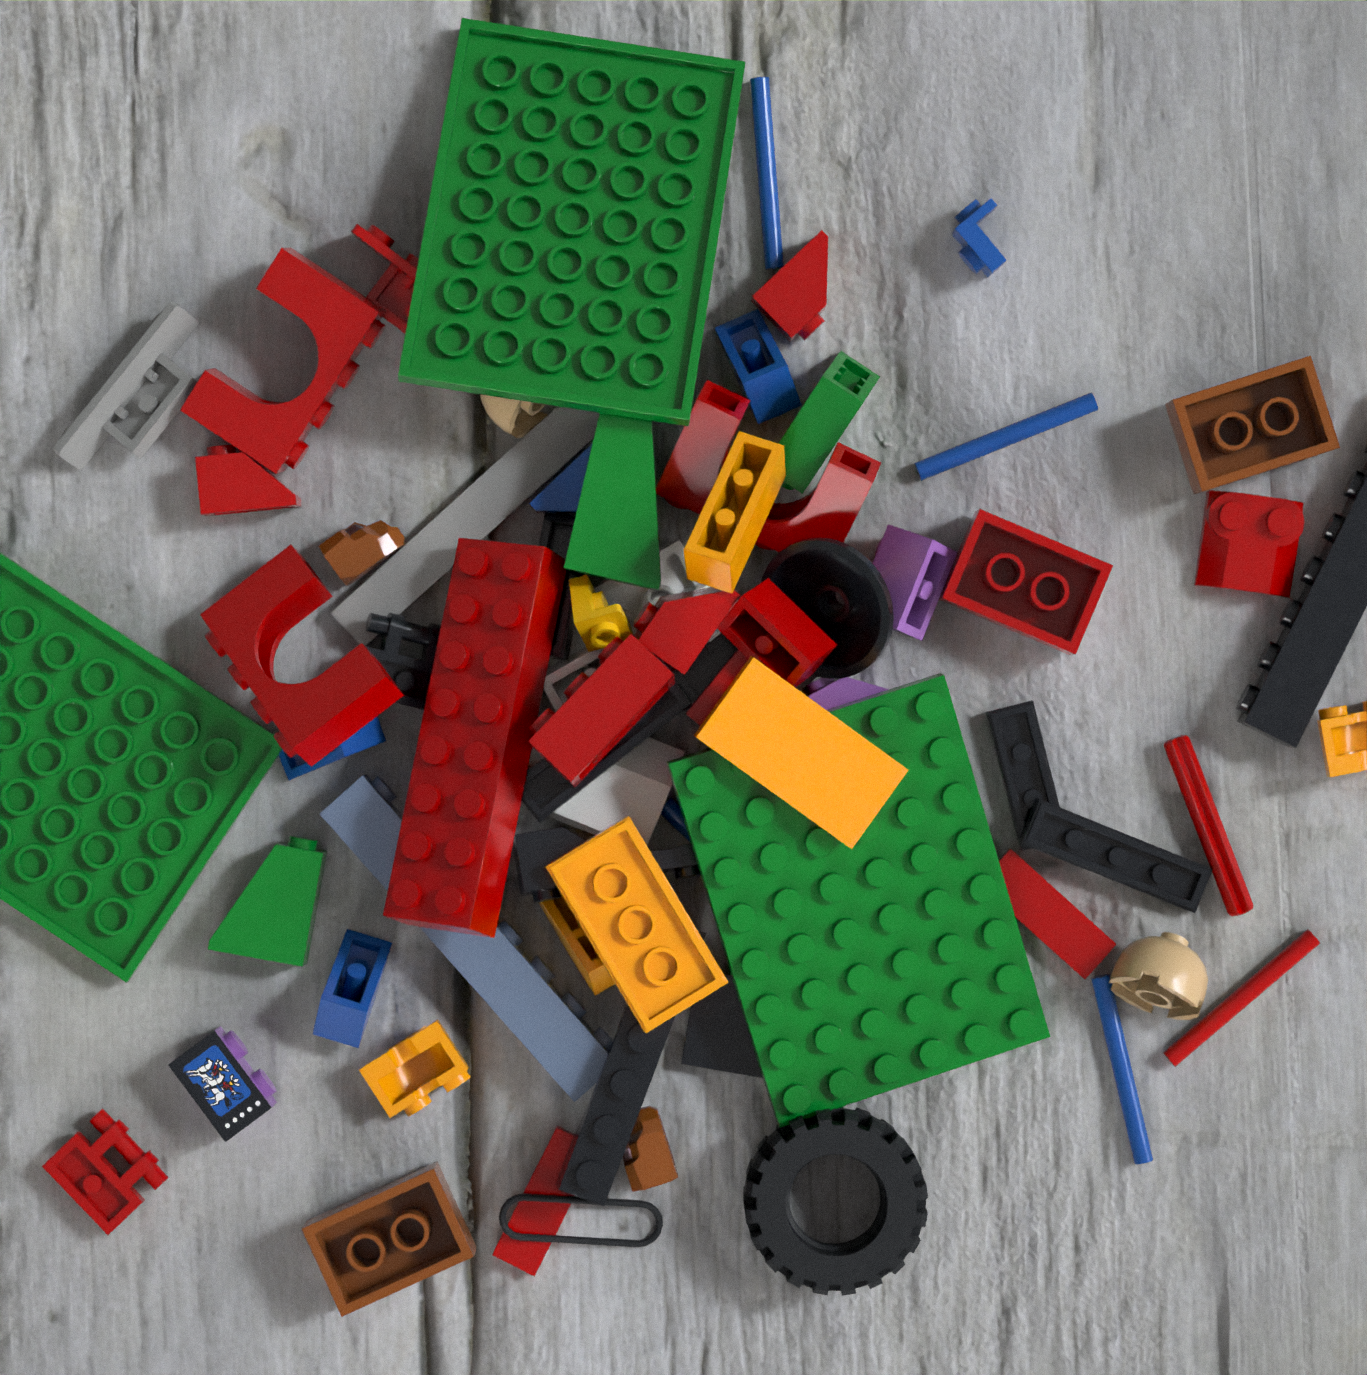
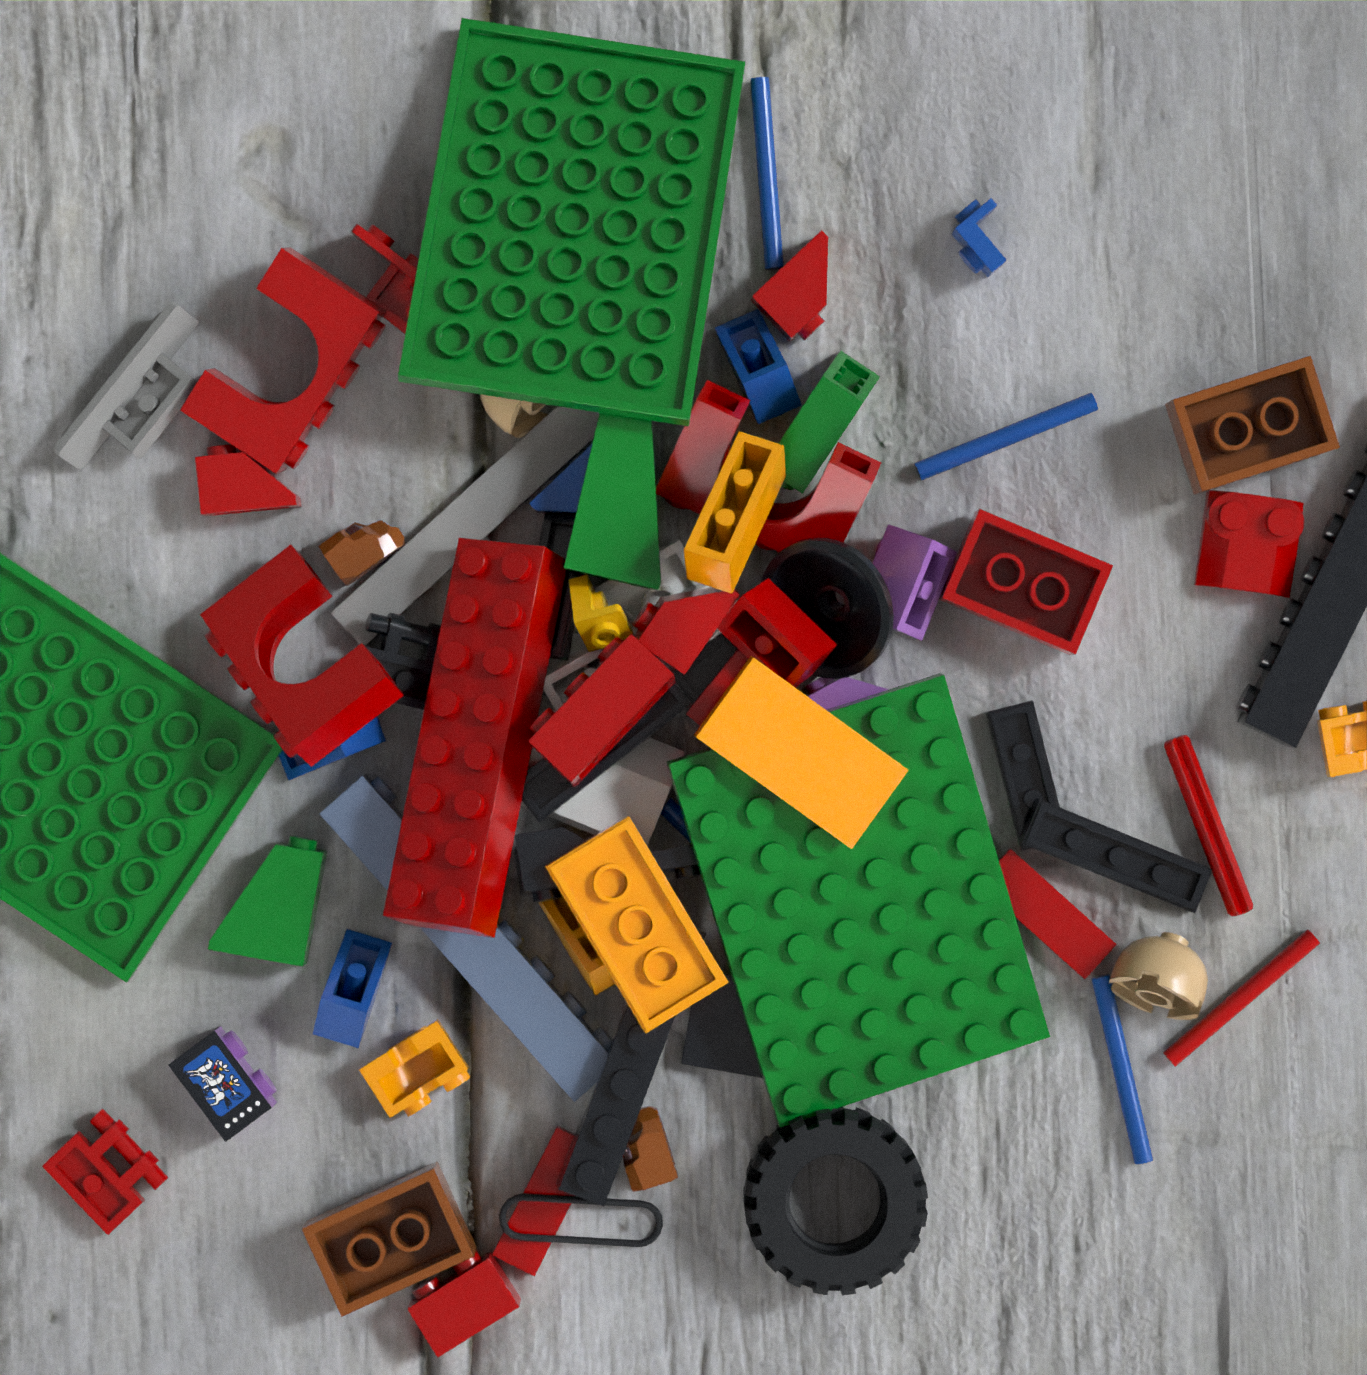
none -> red brick [407,1251,521,1358]

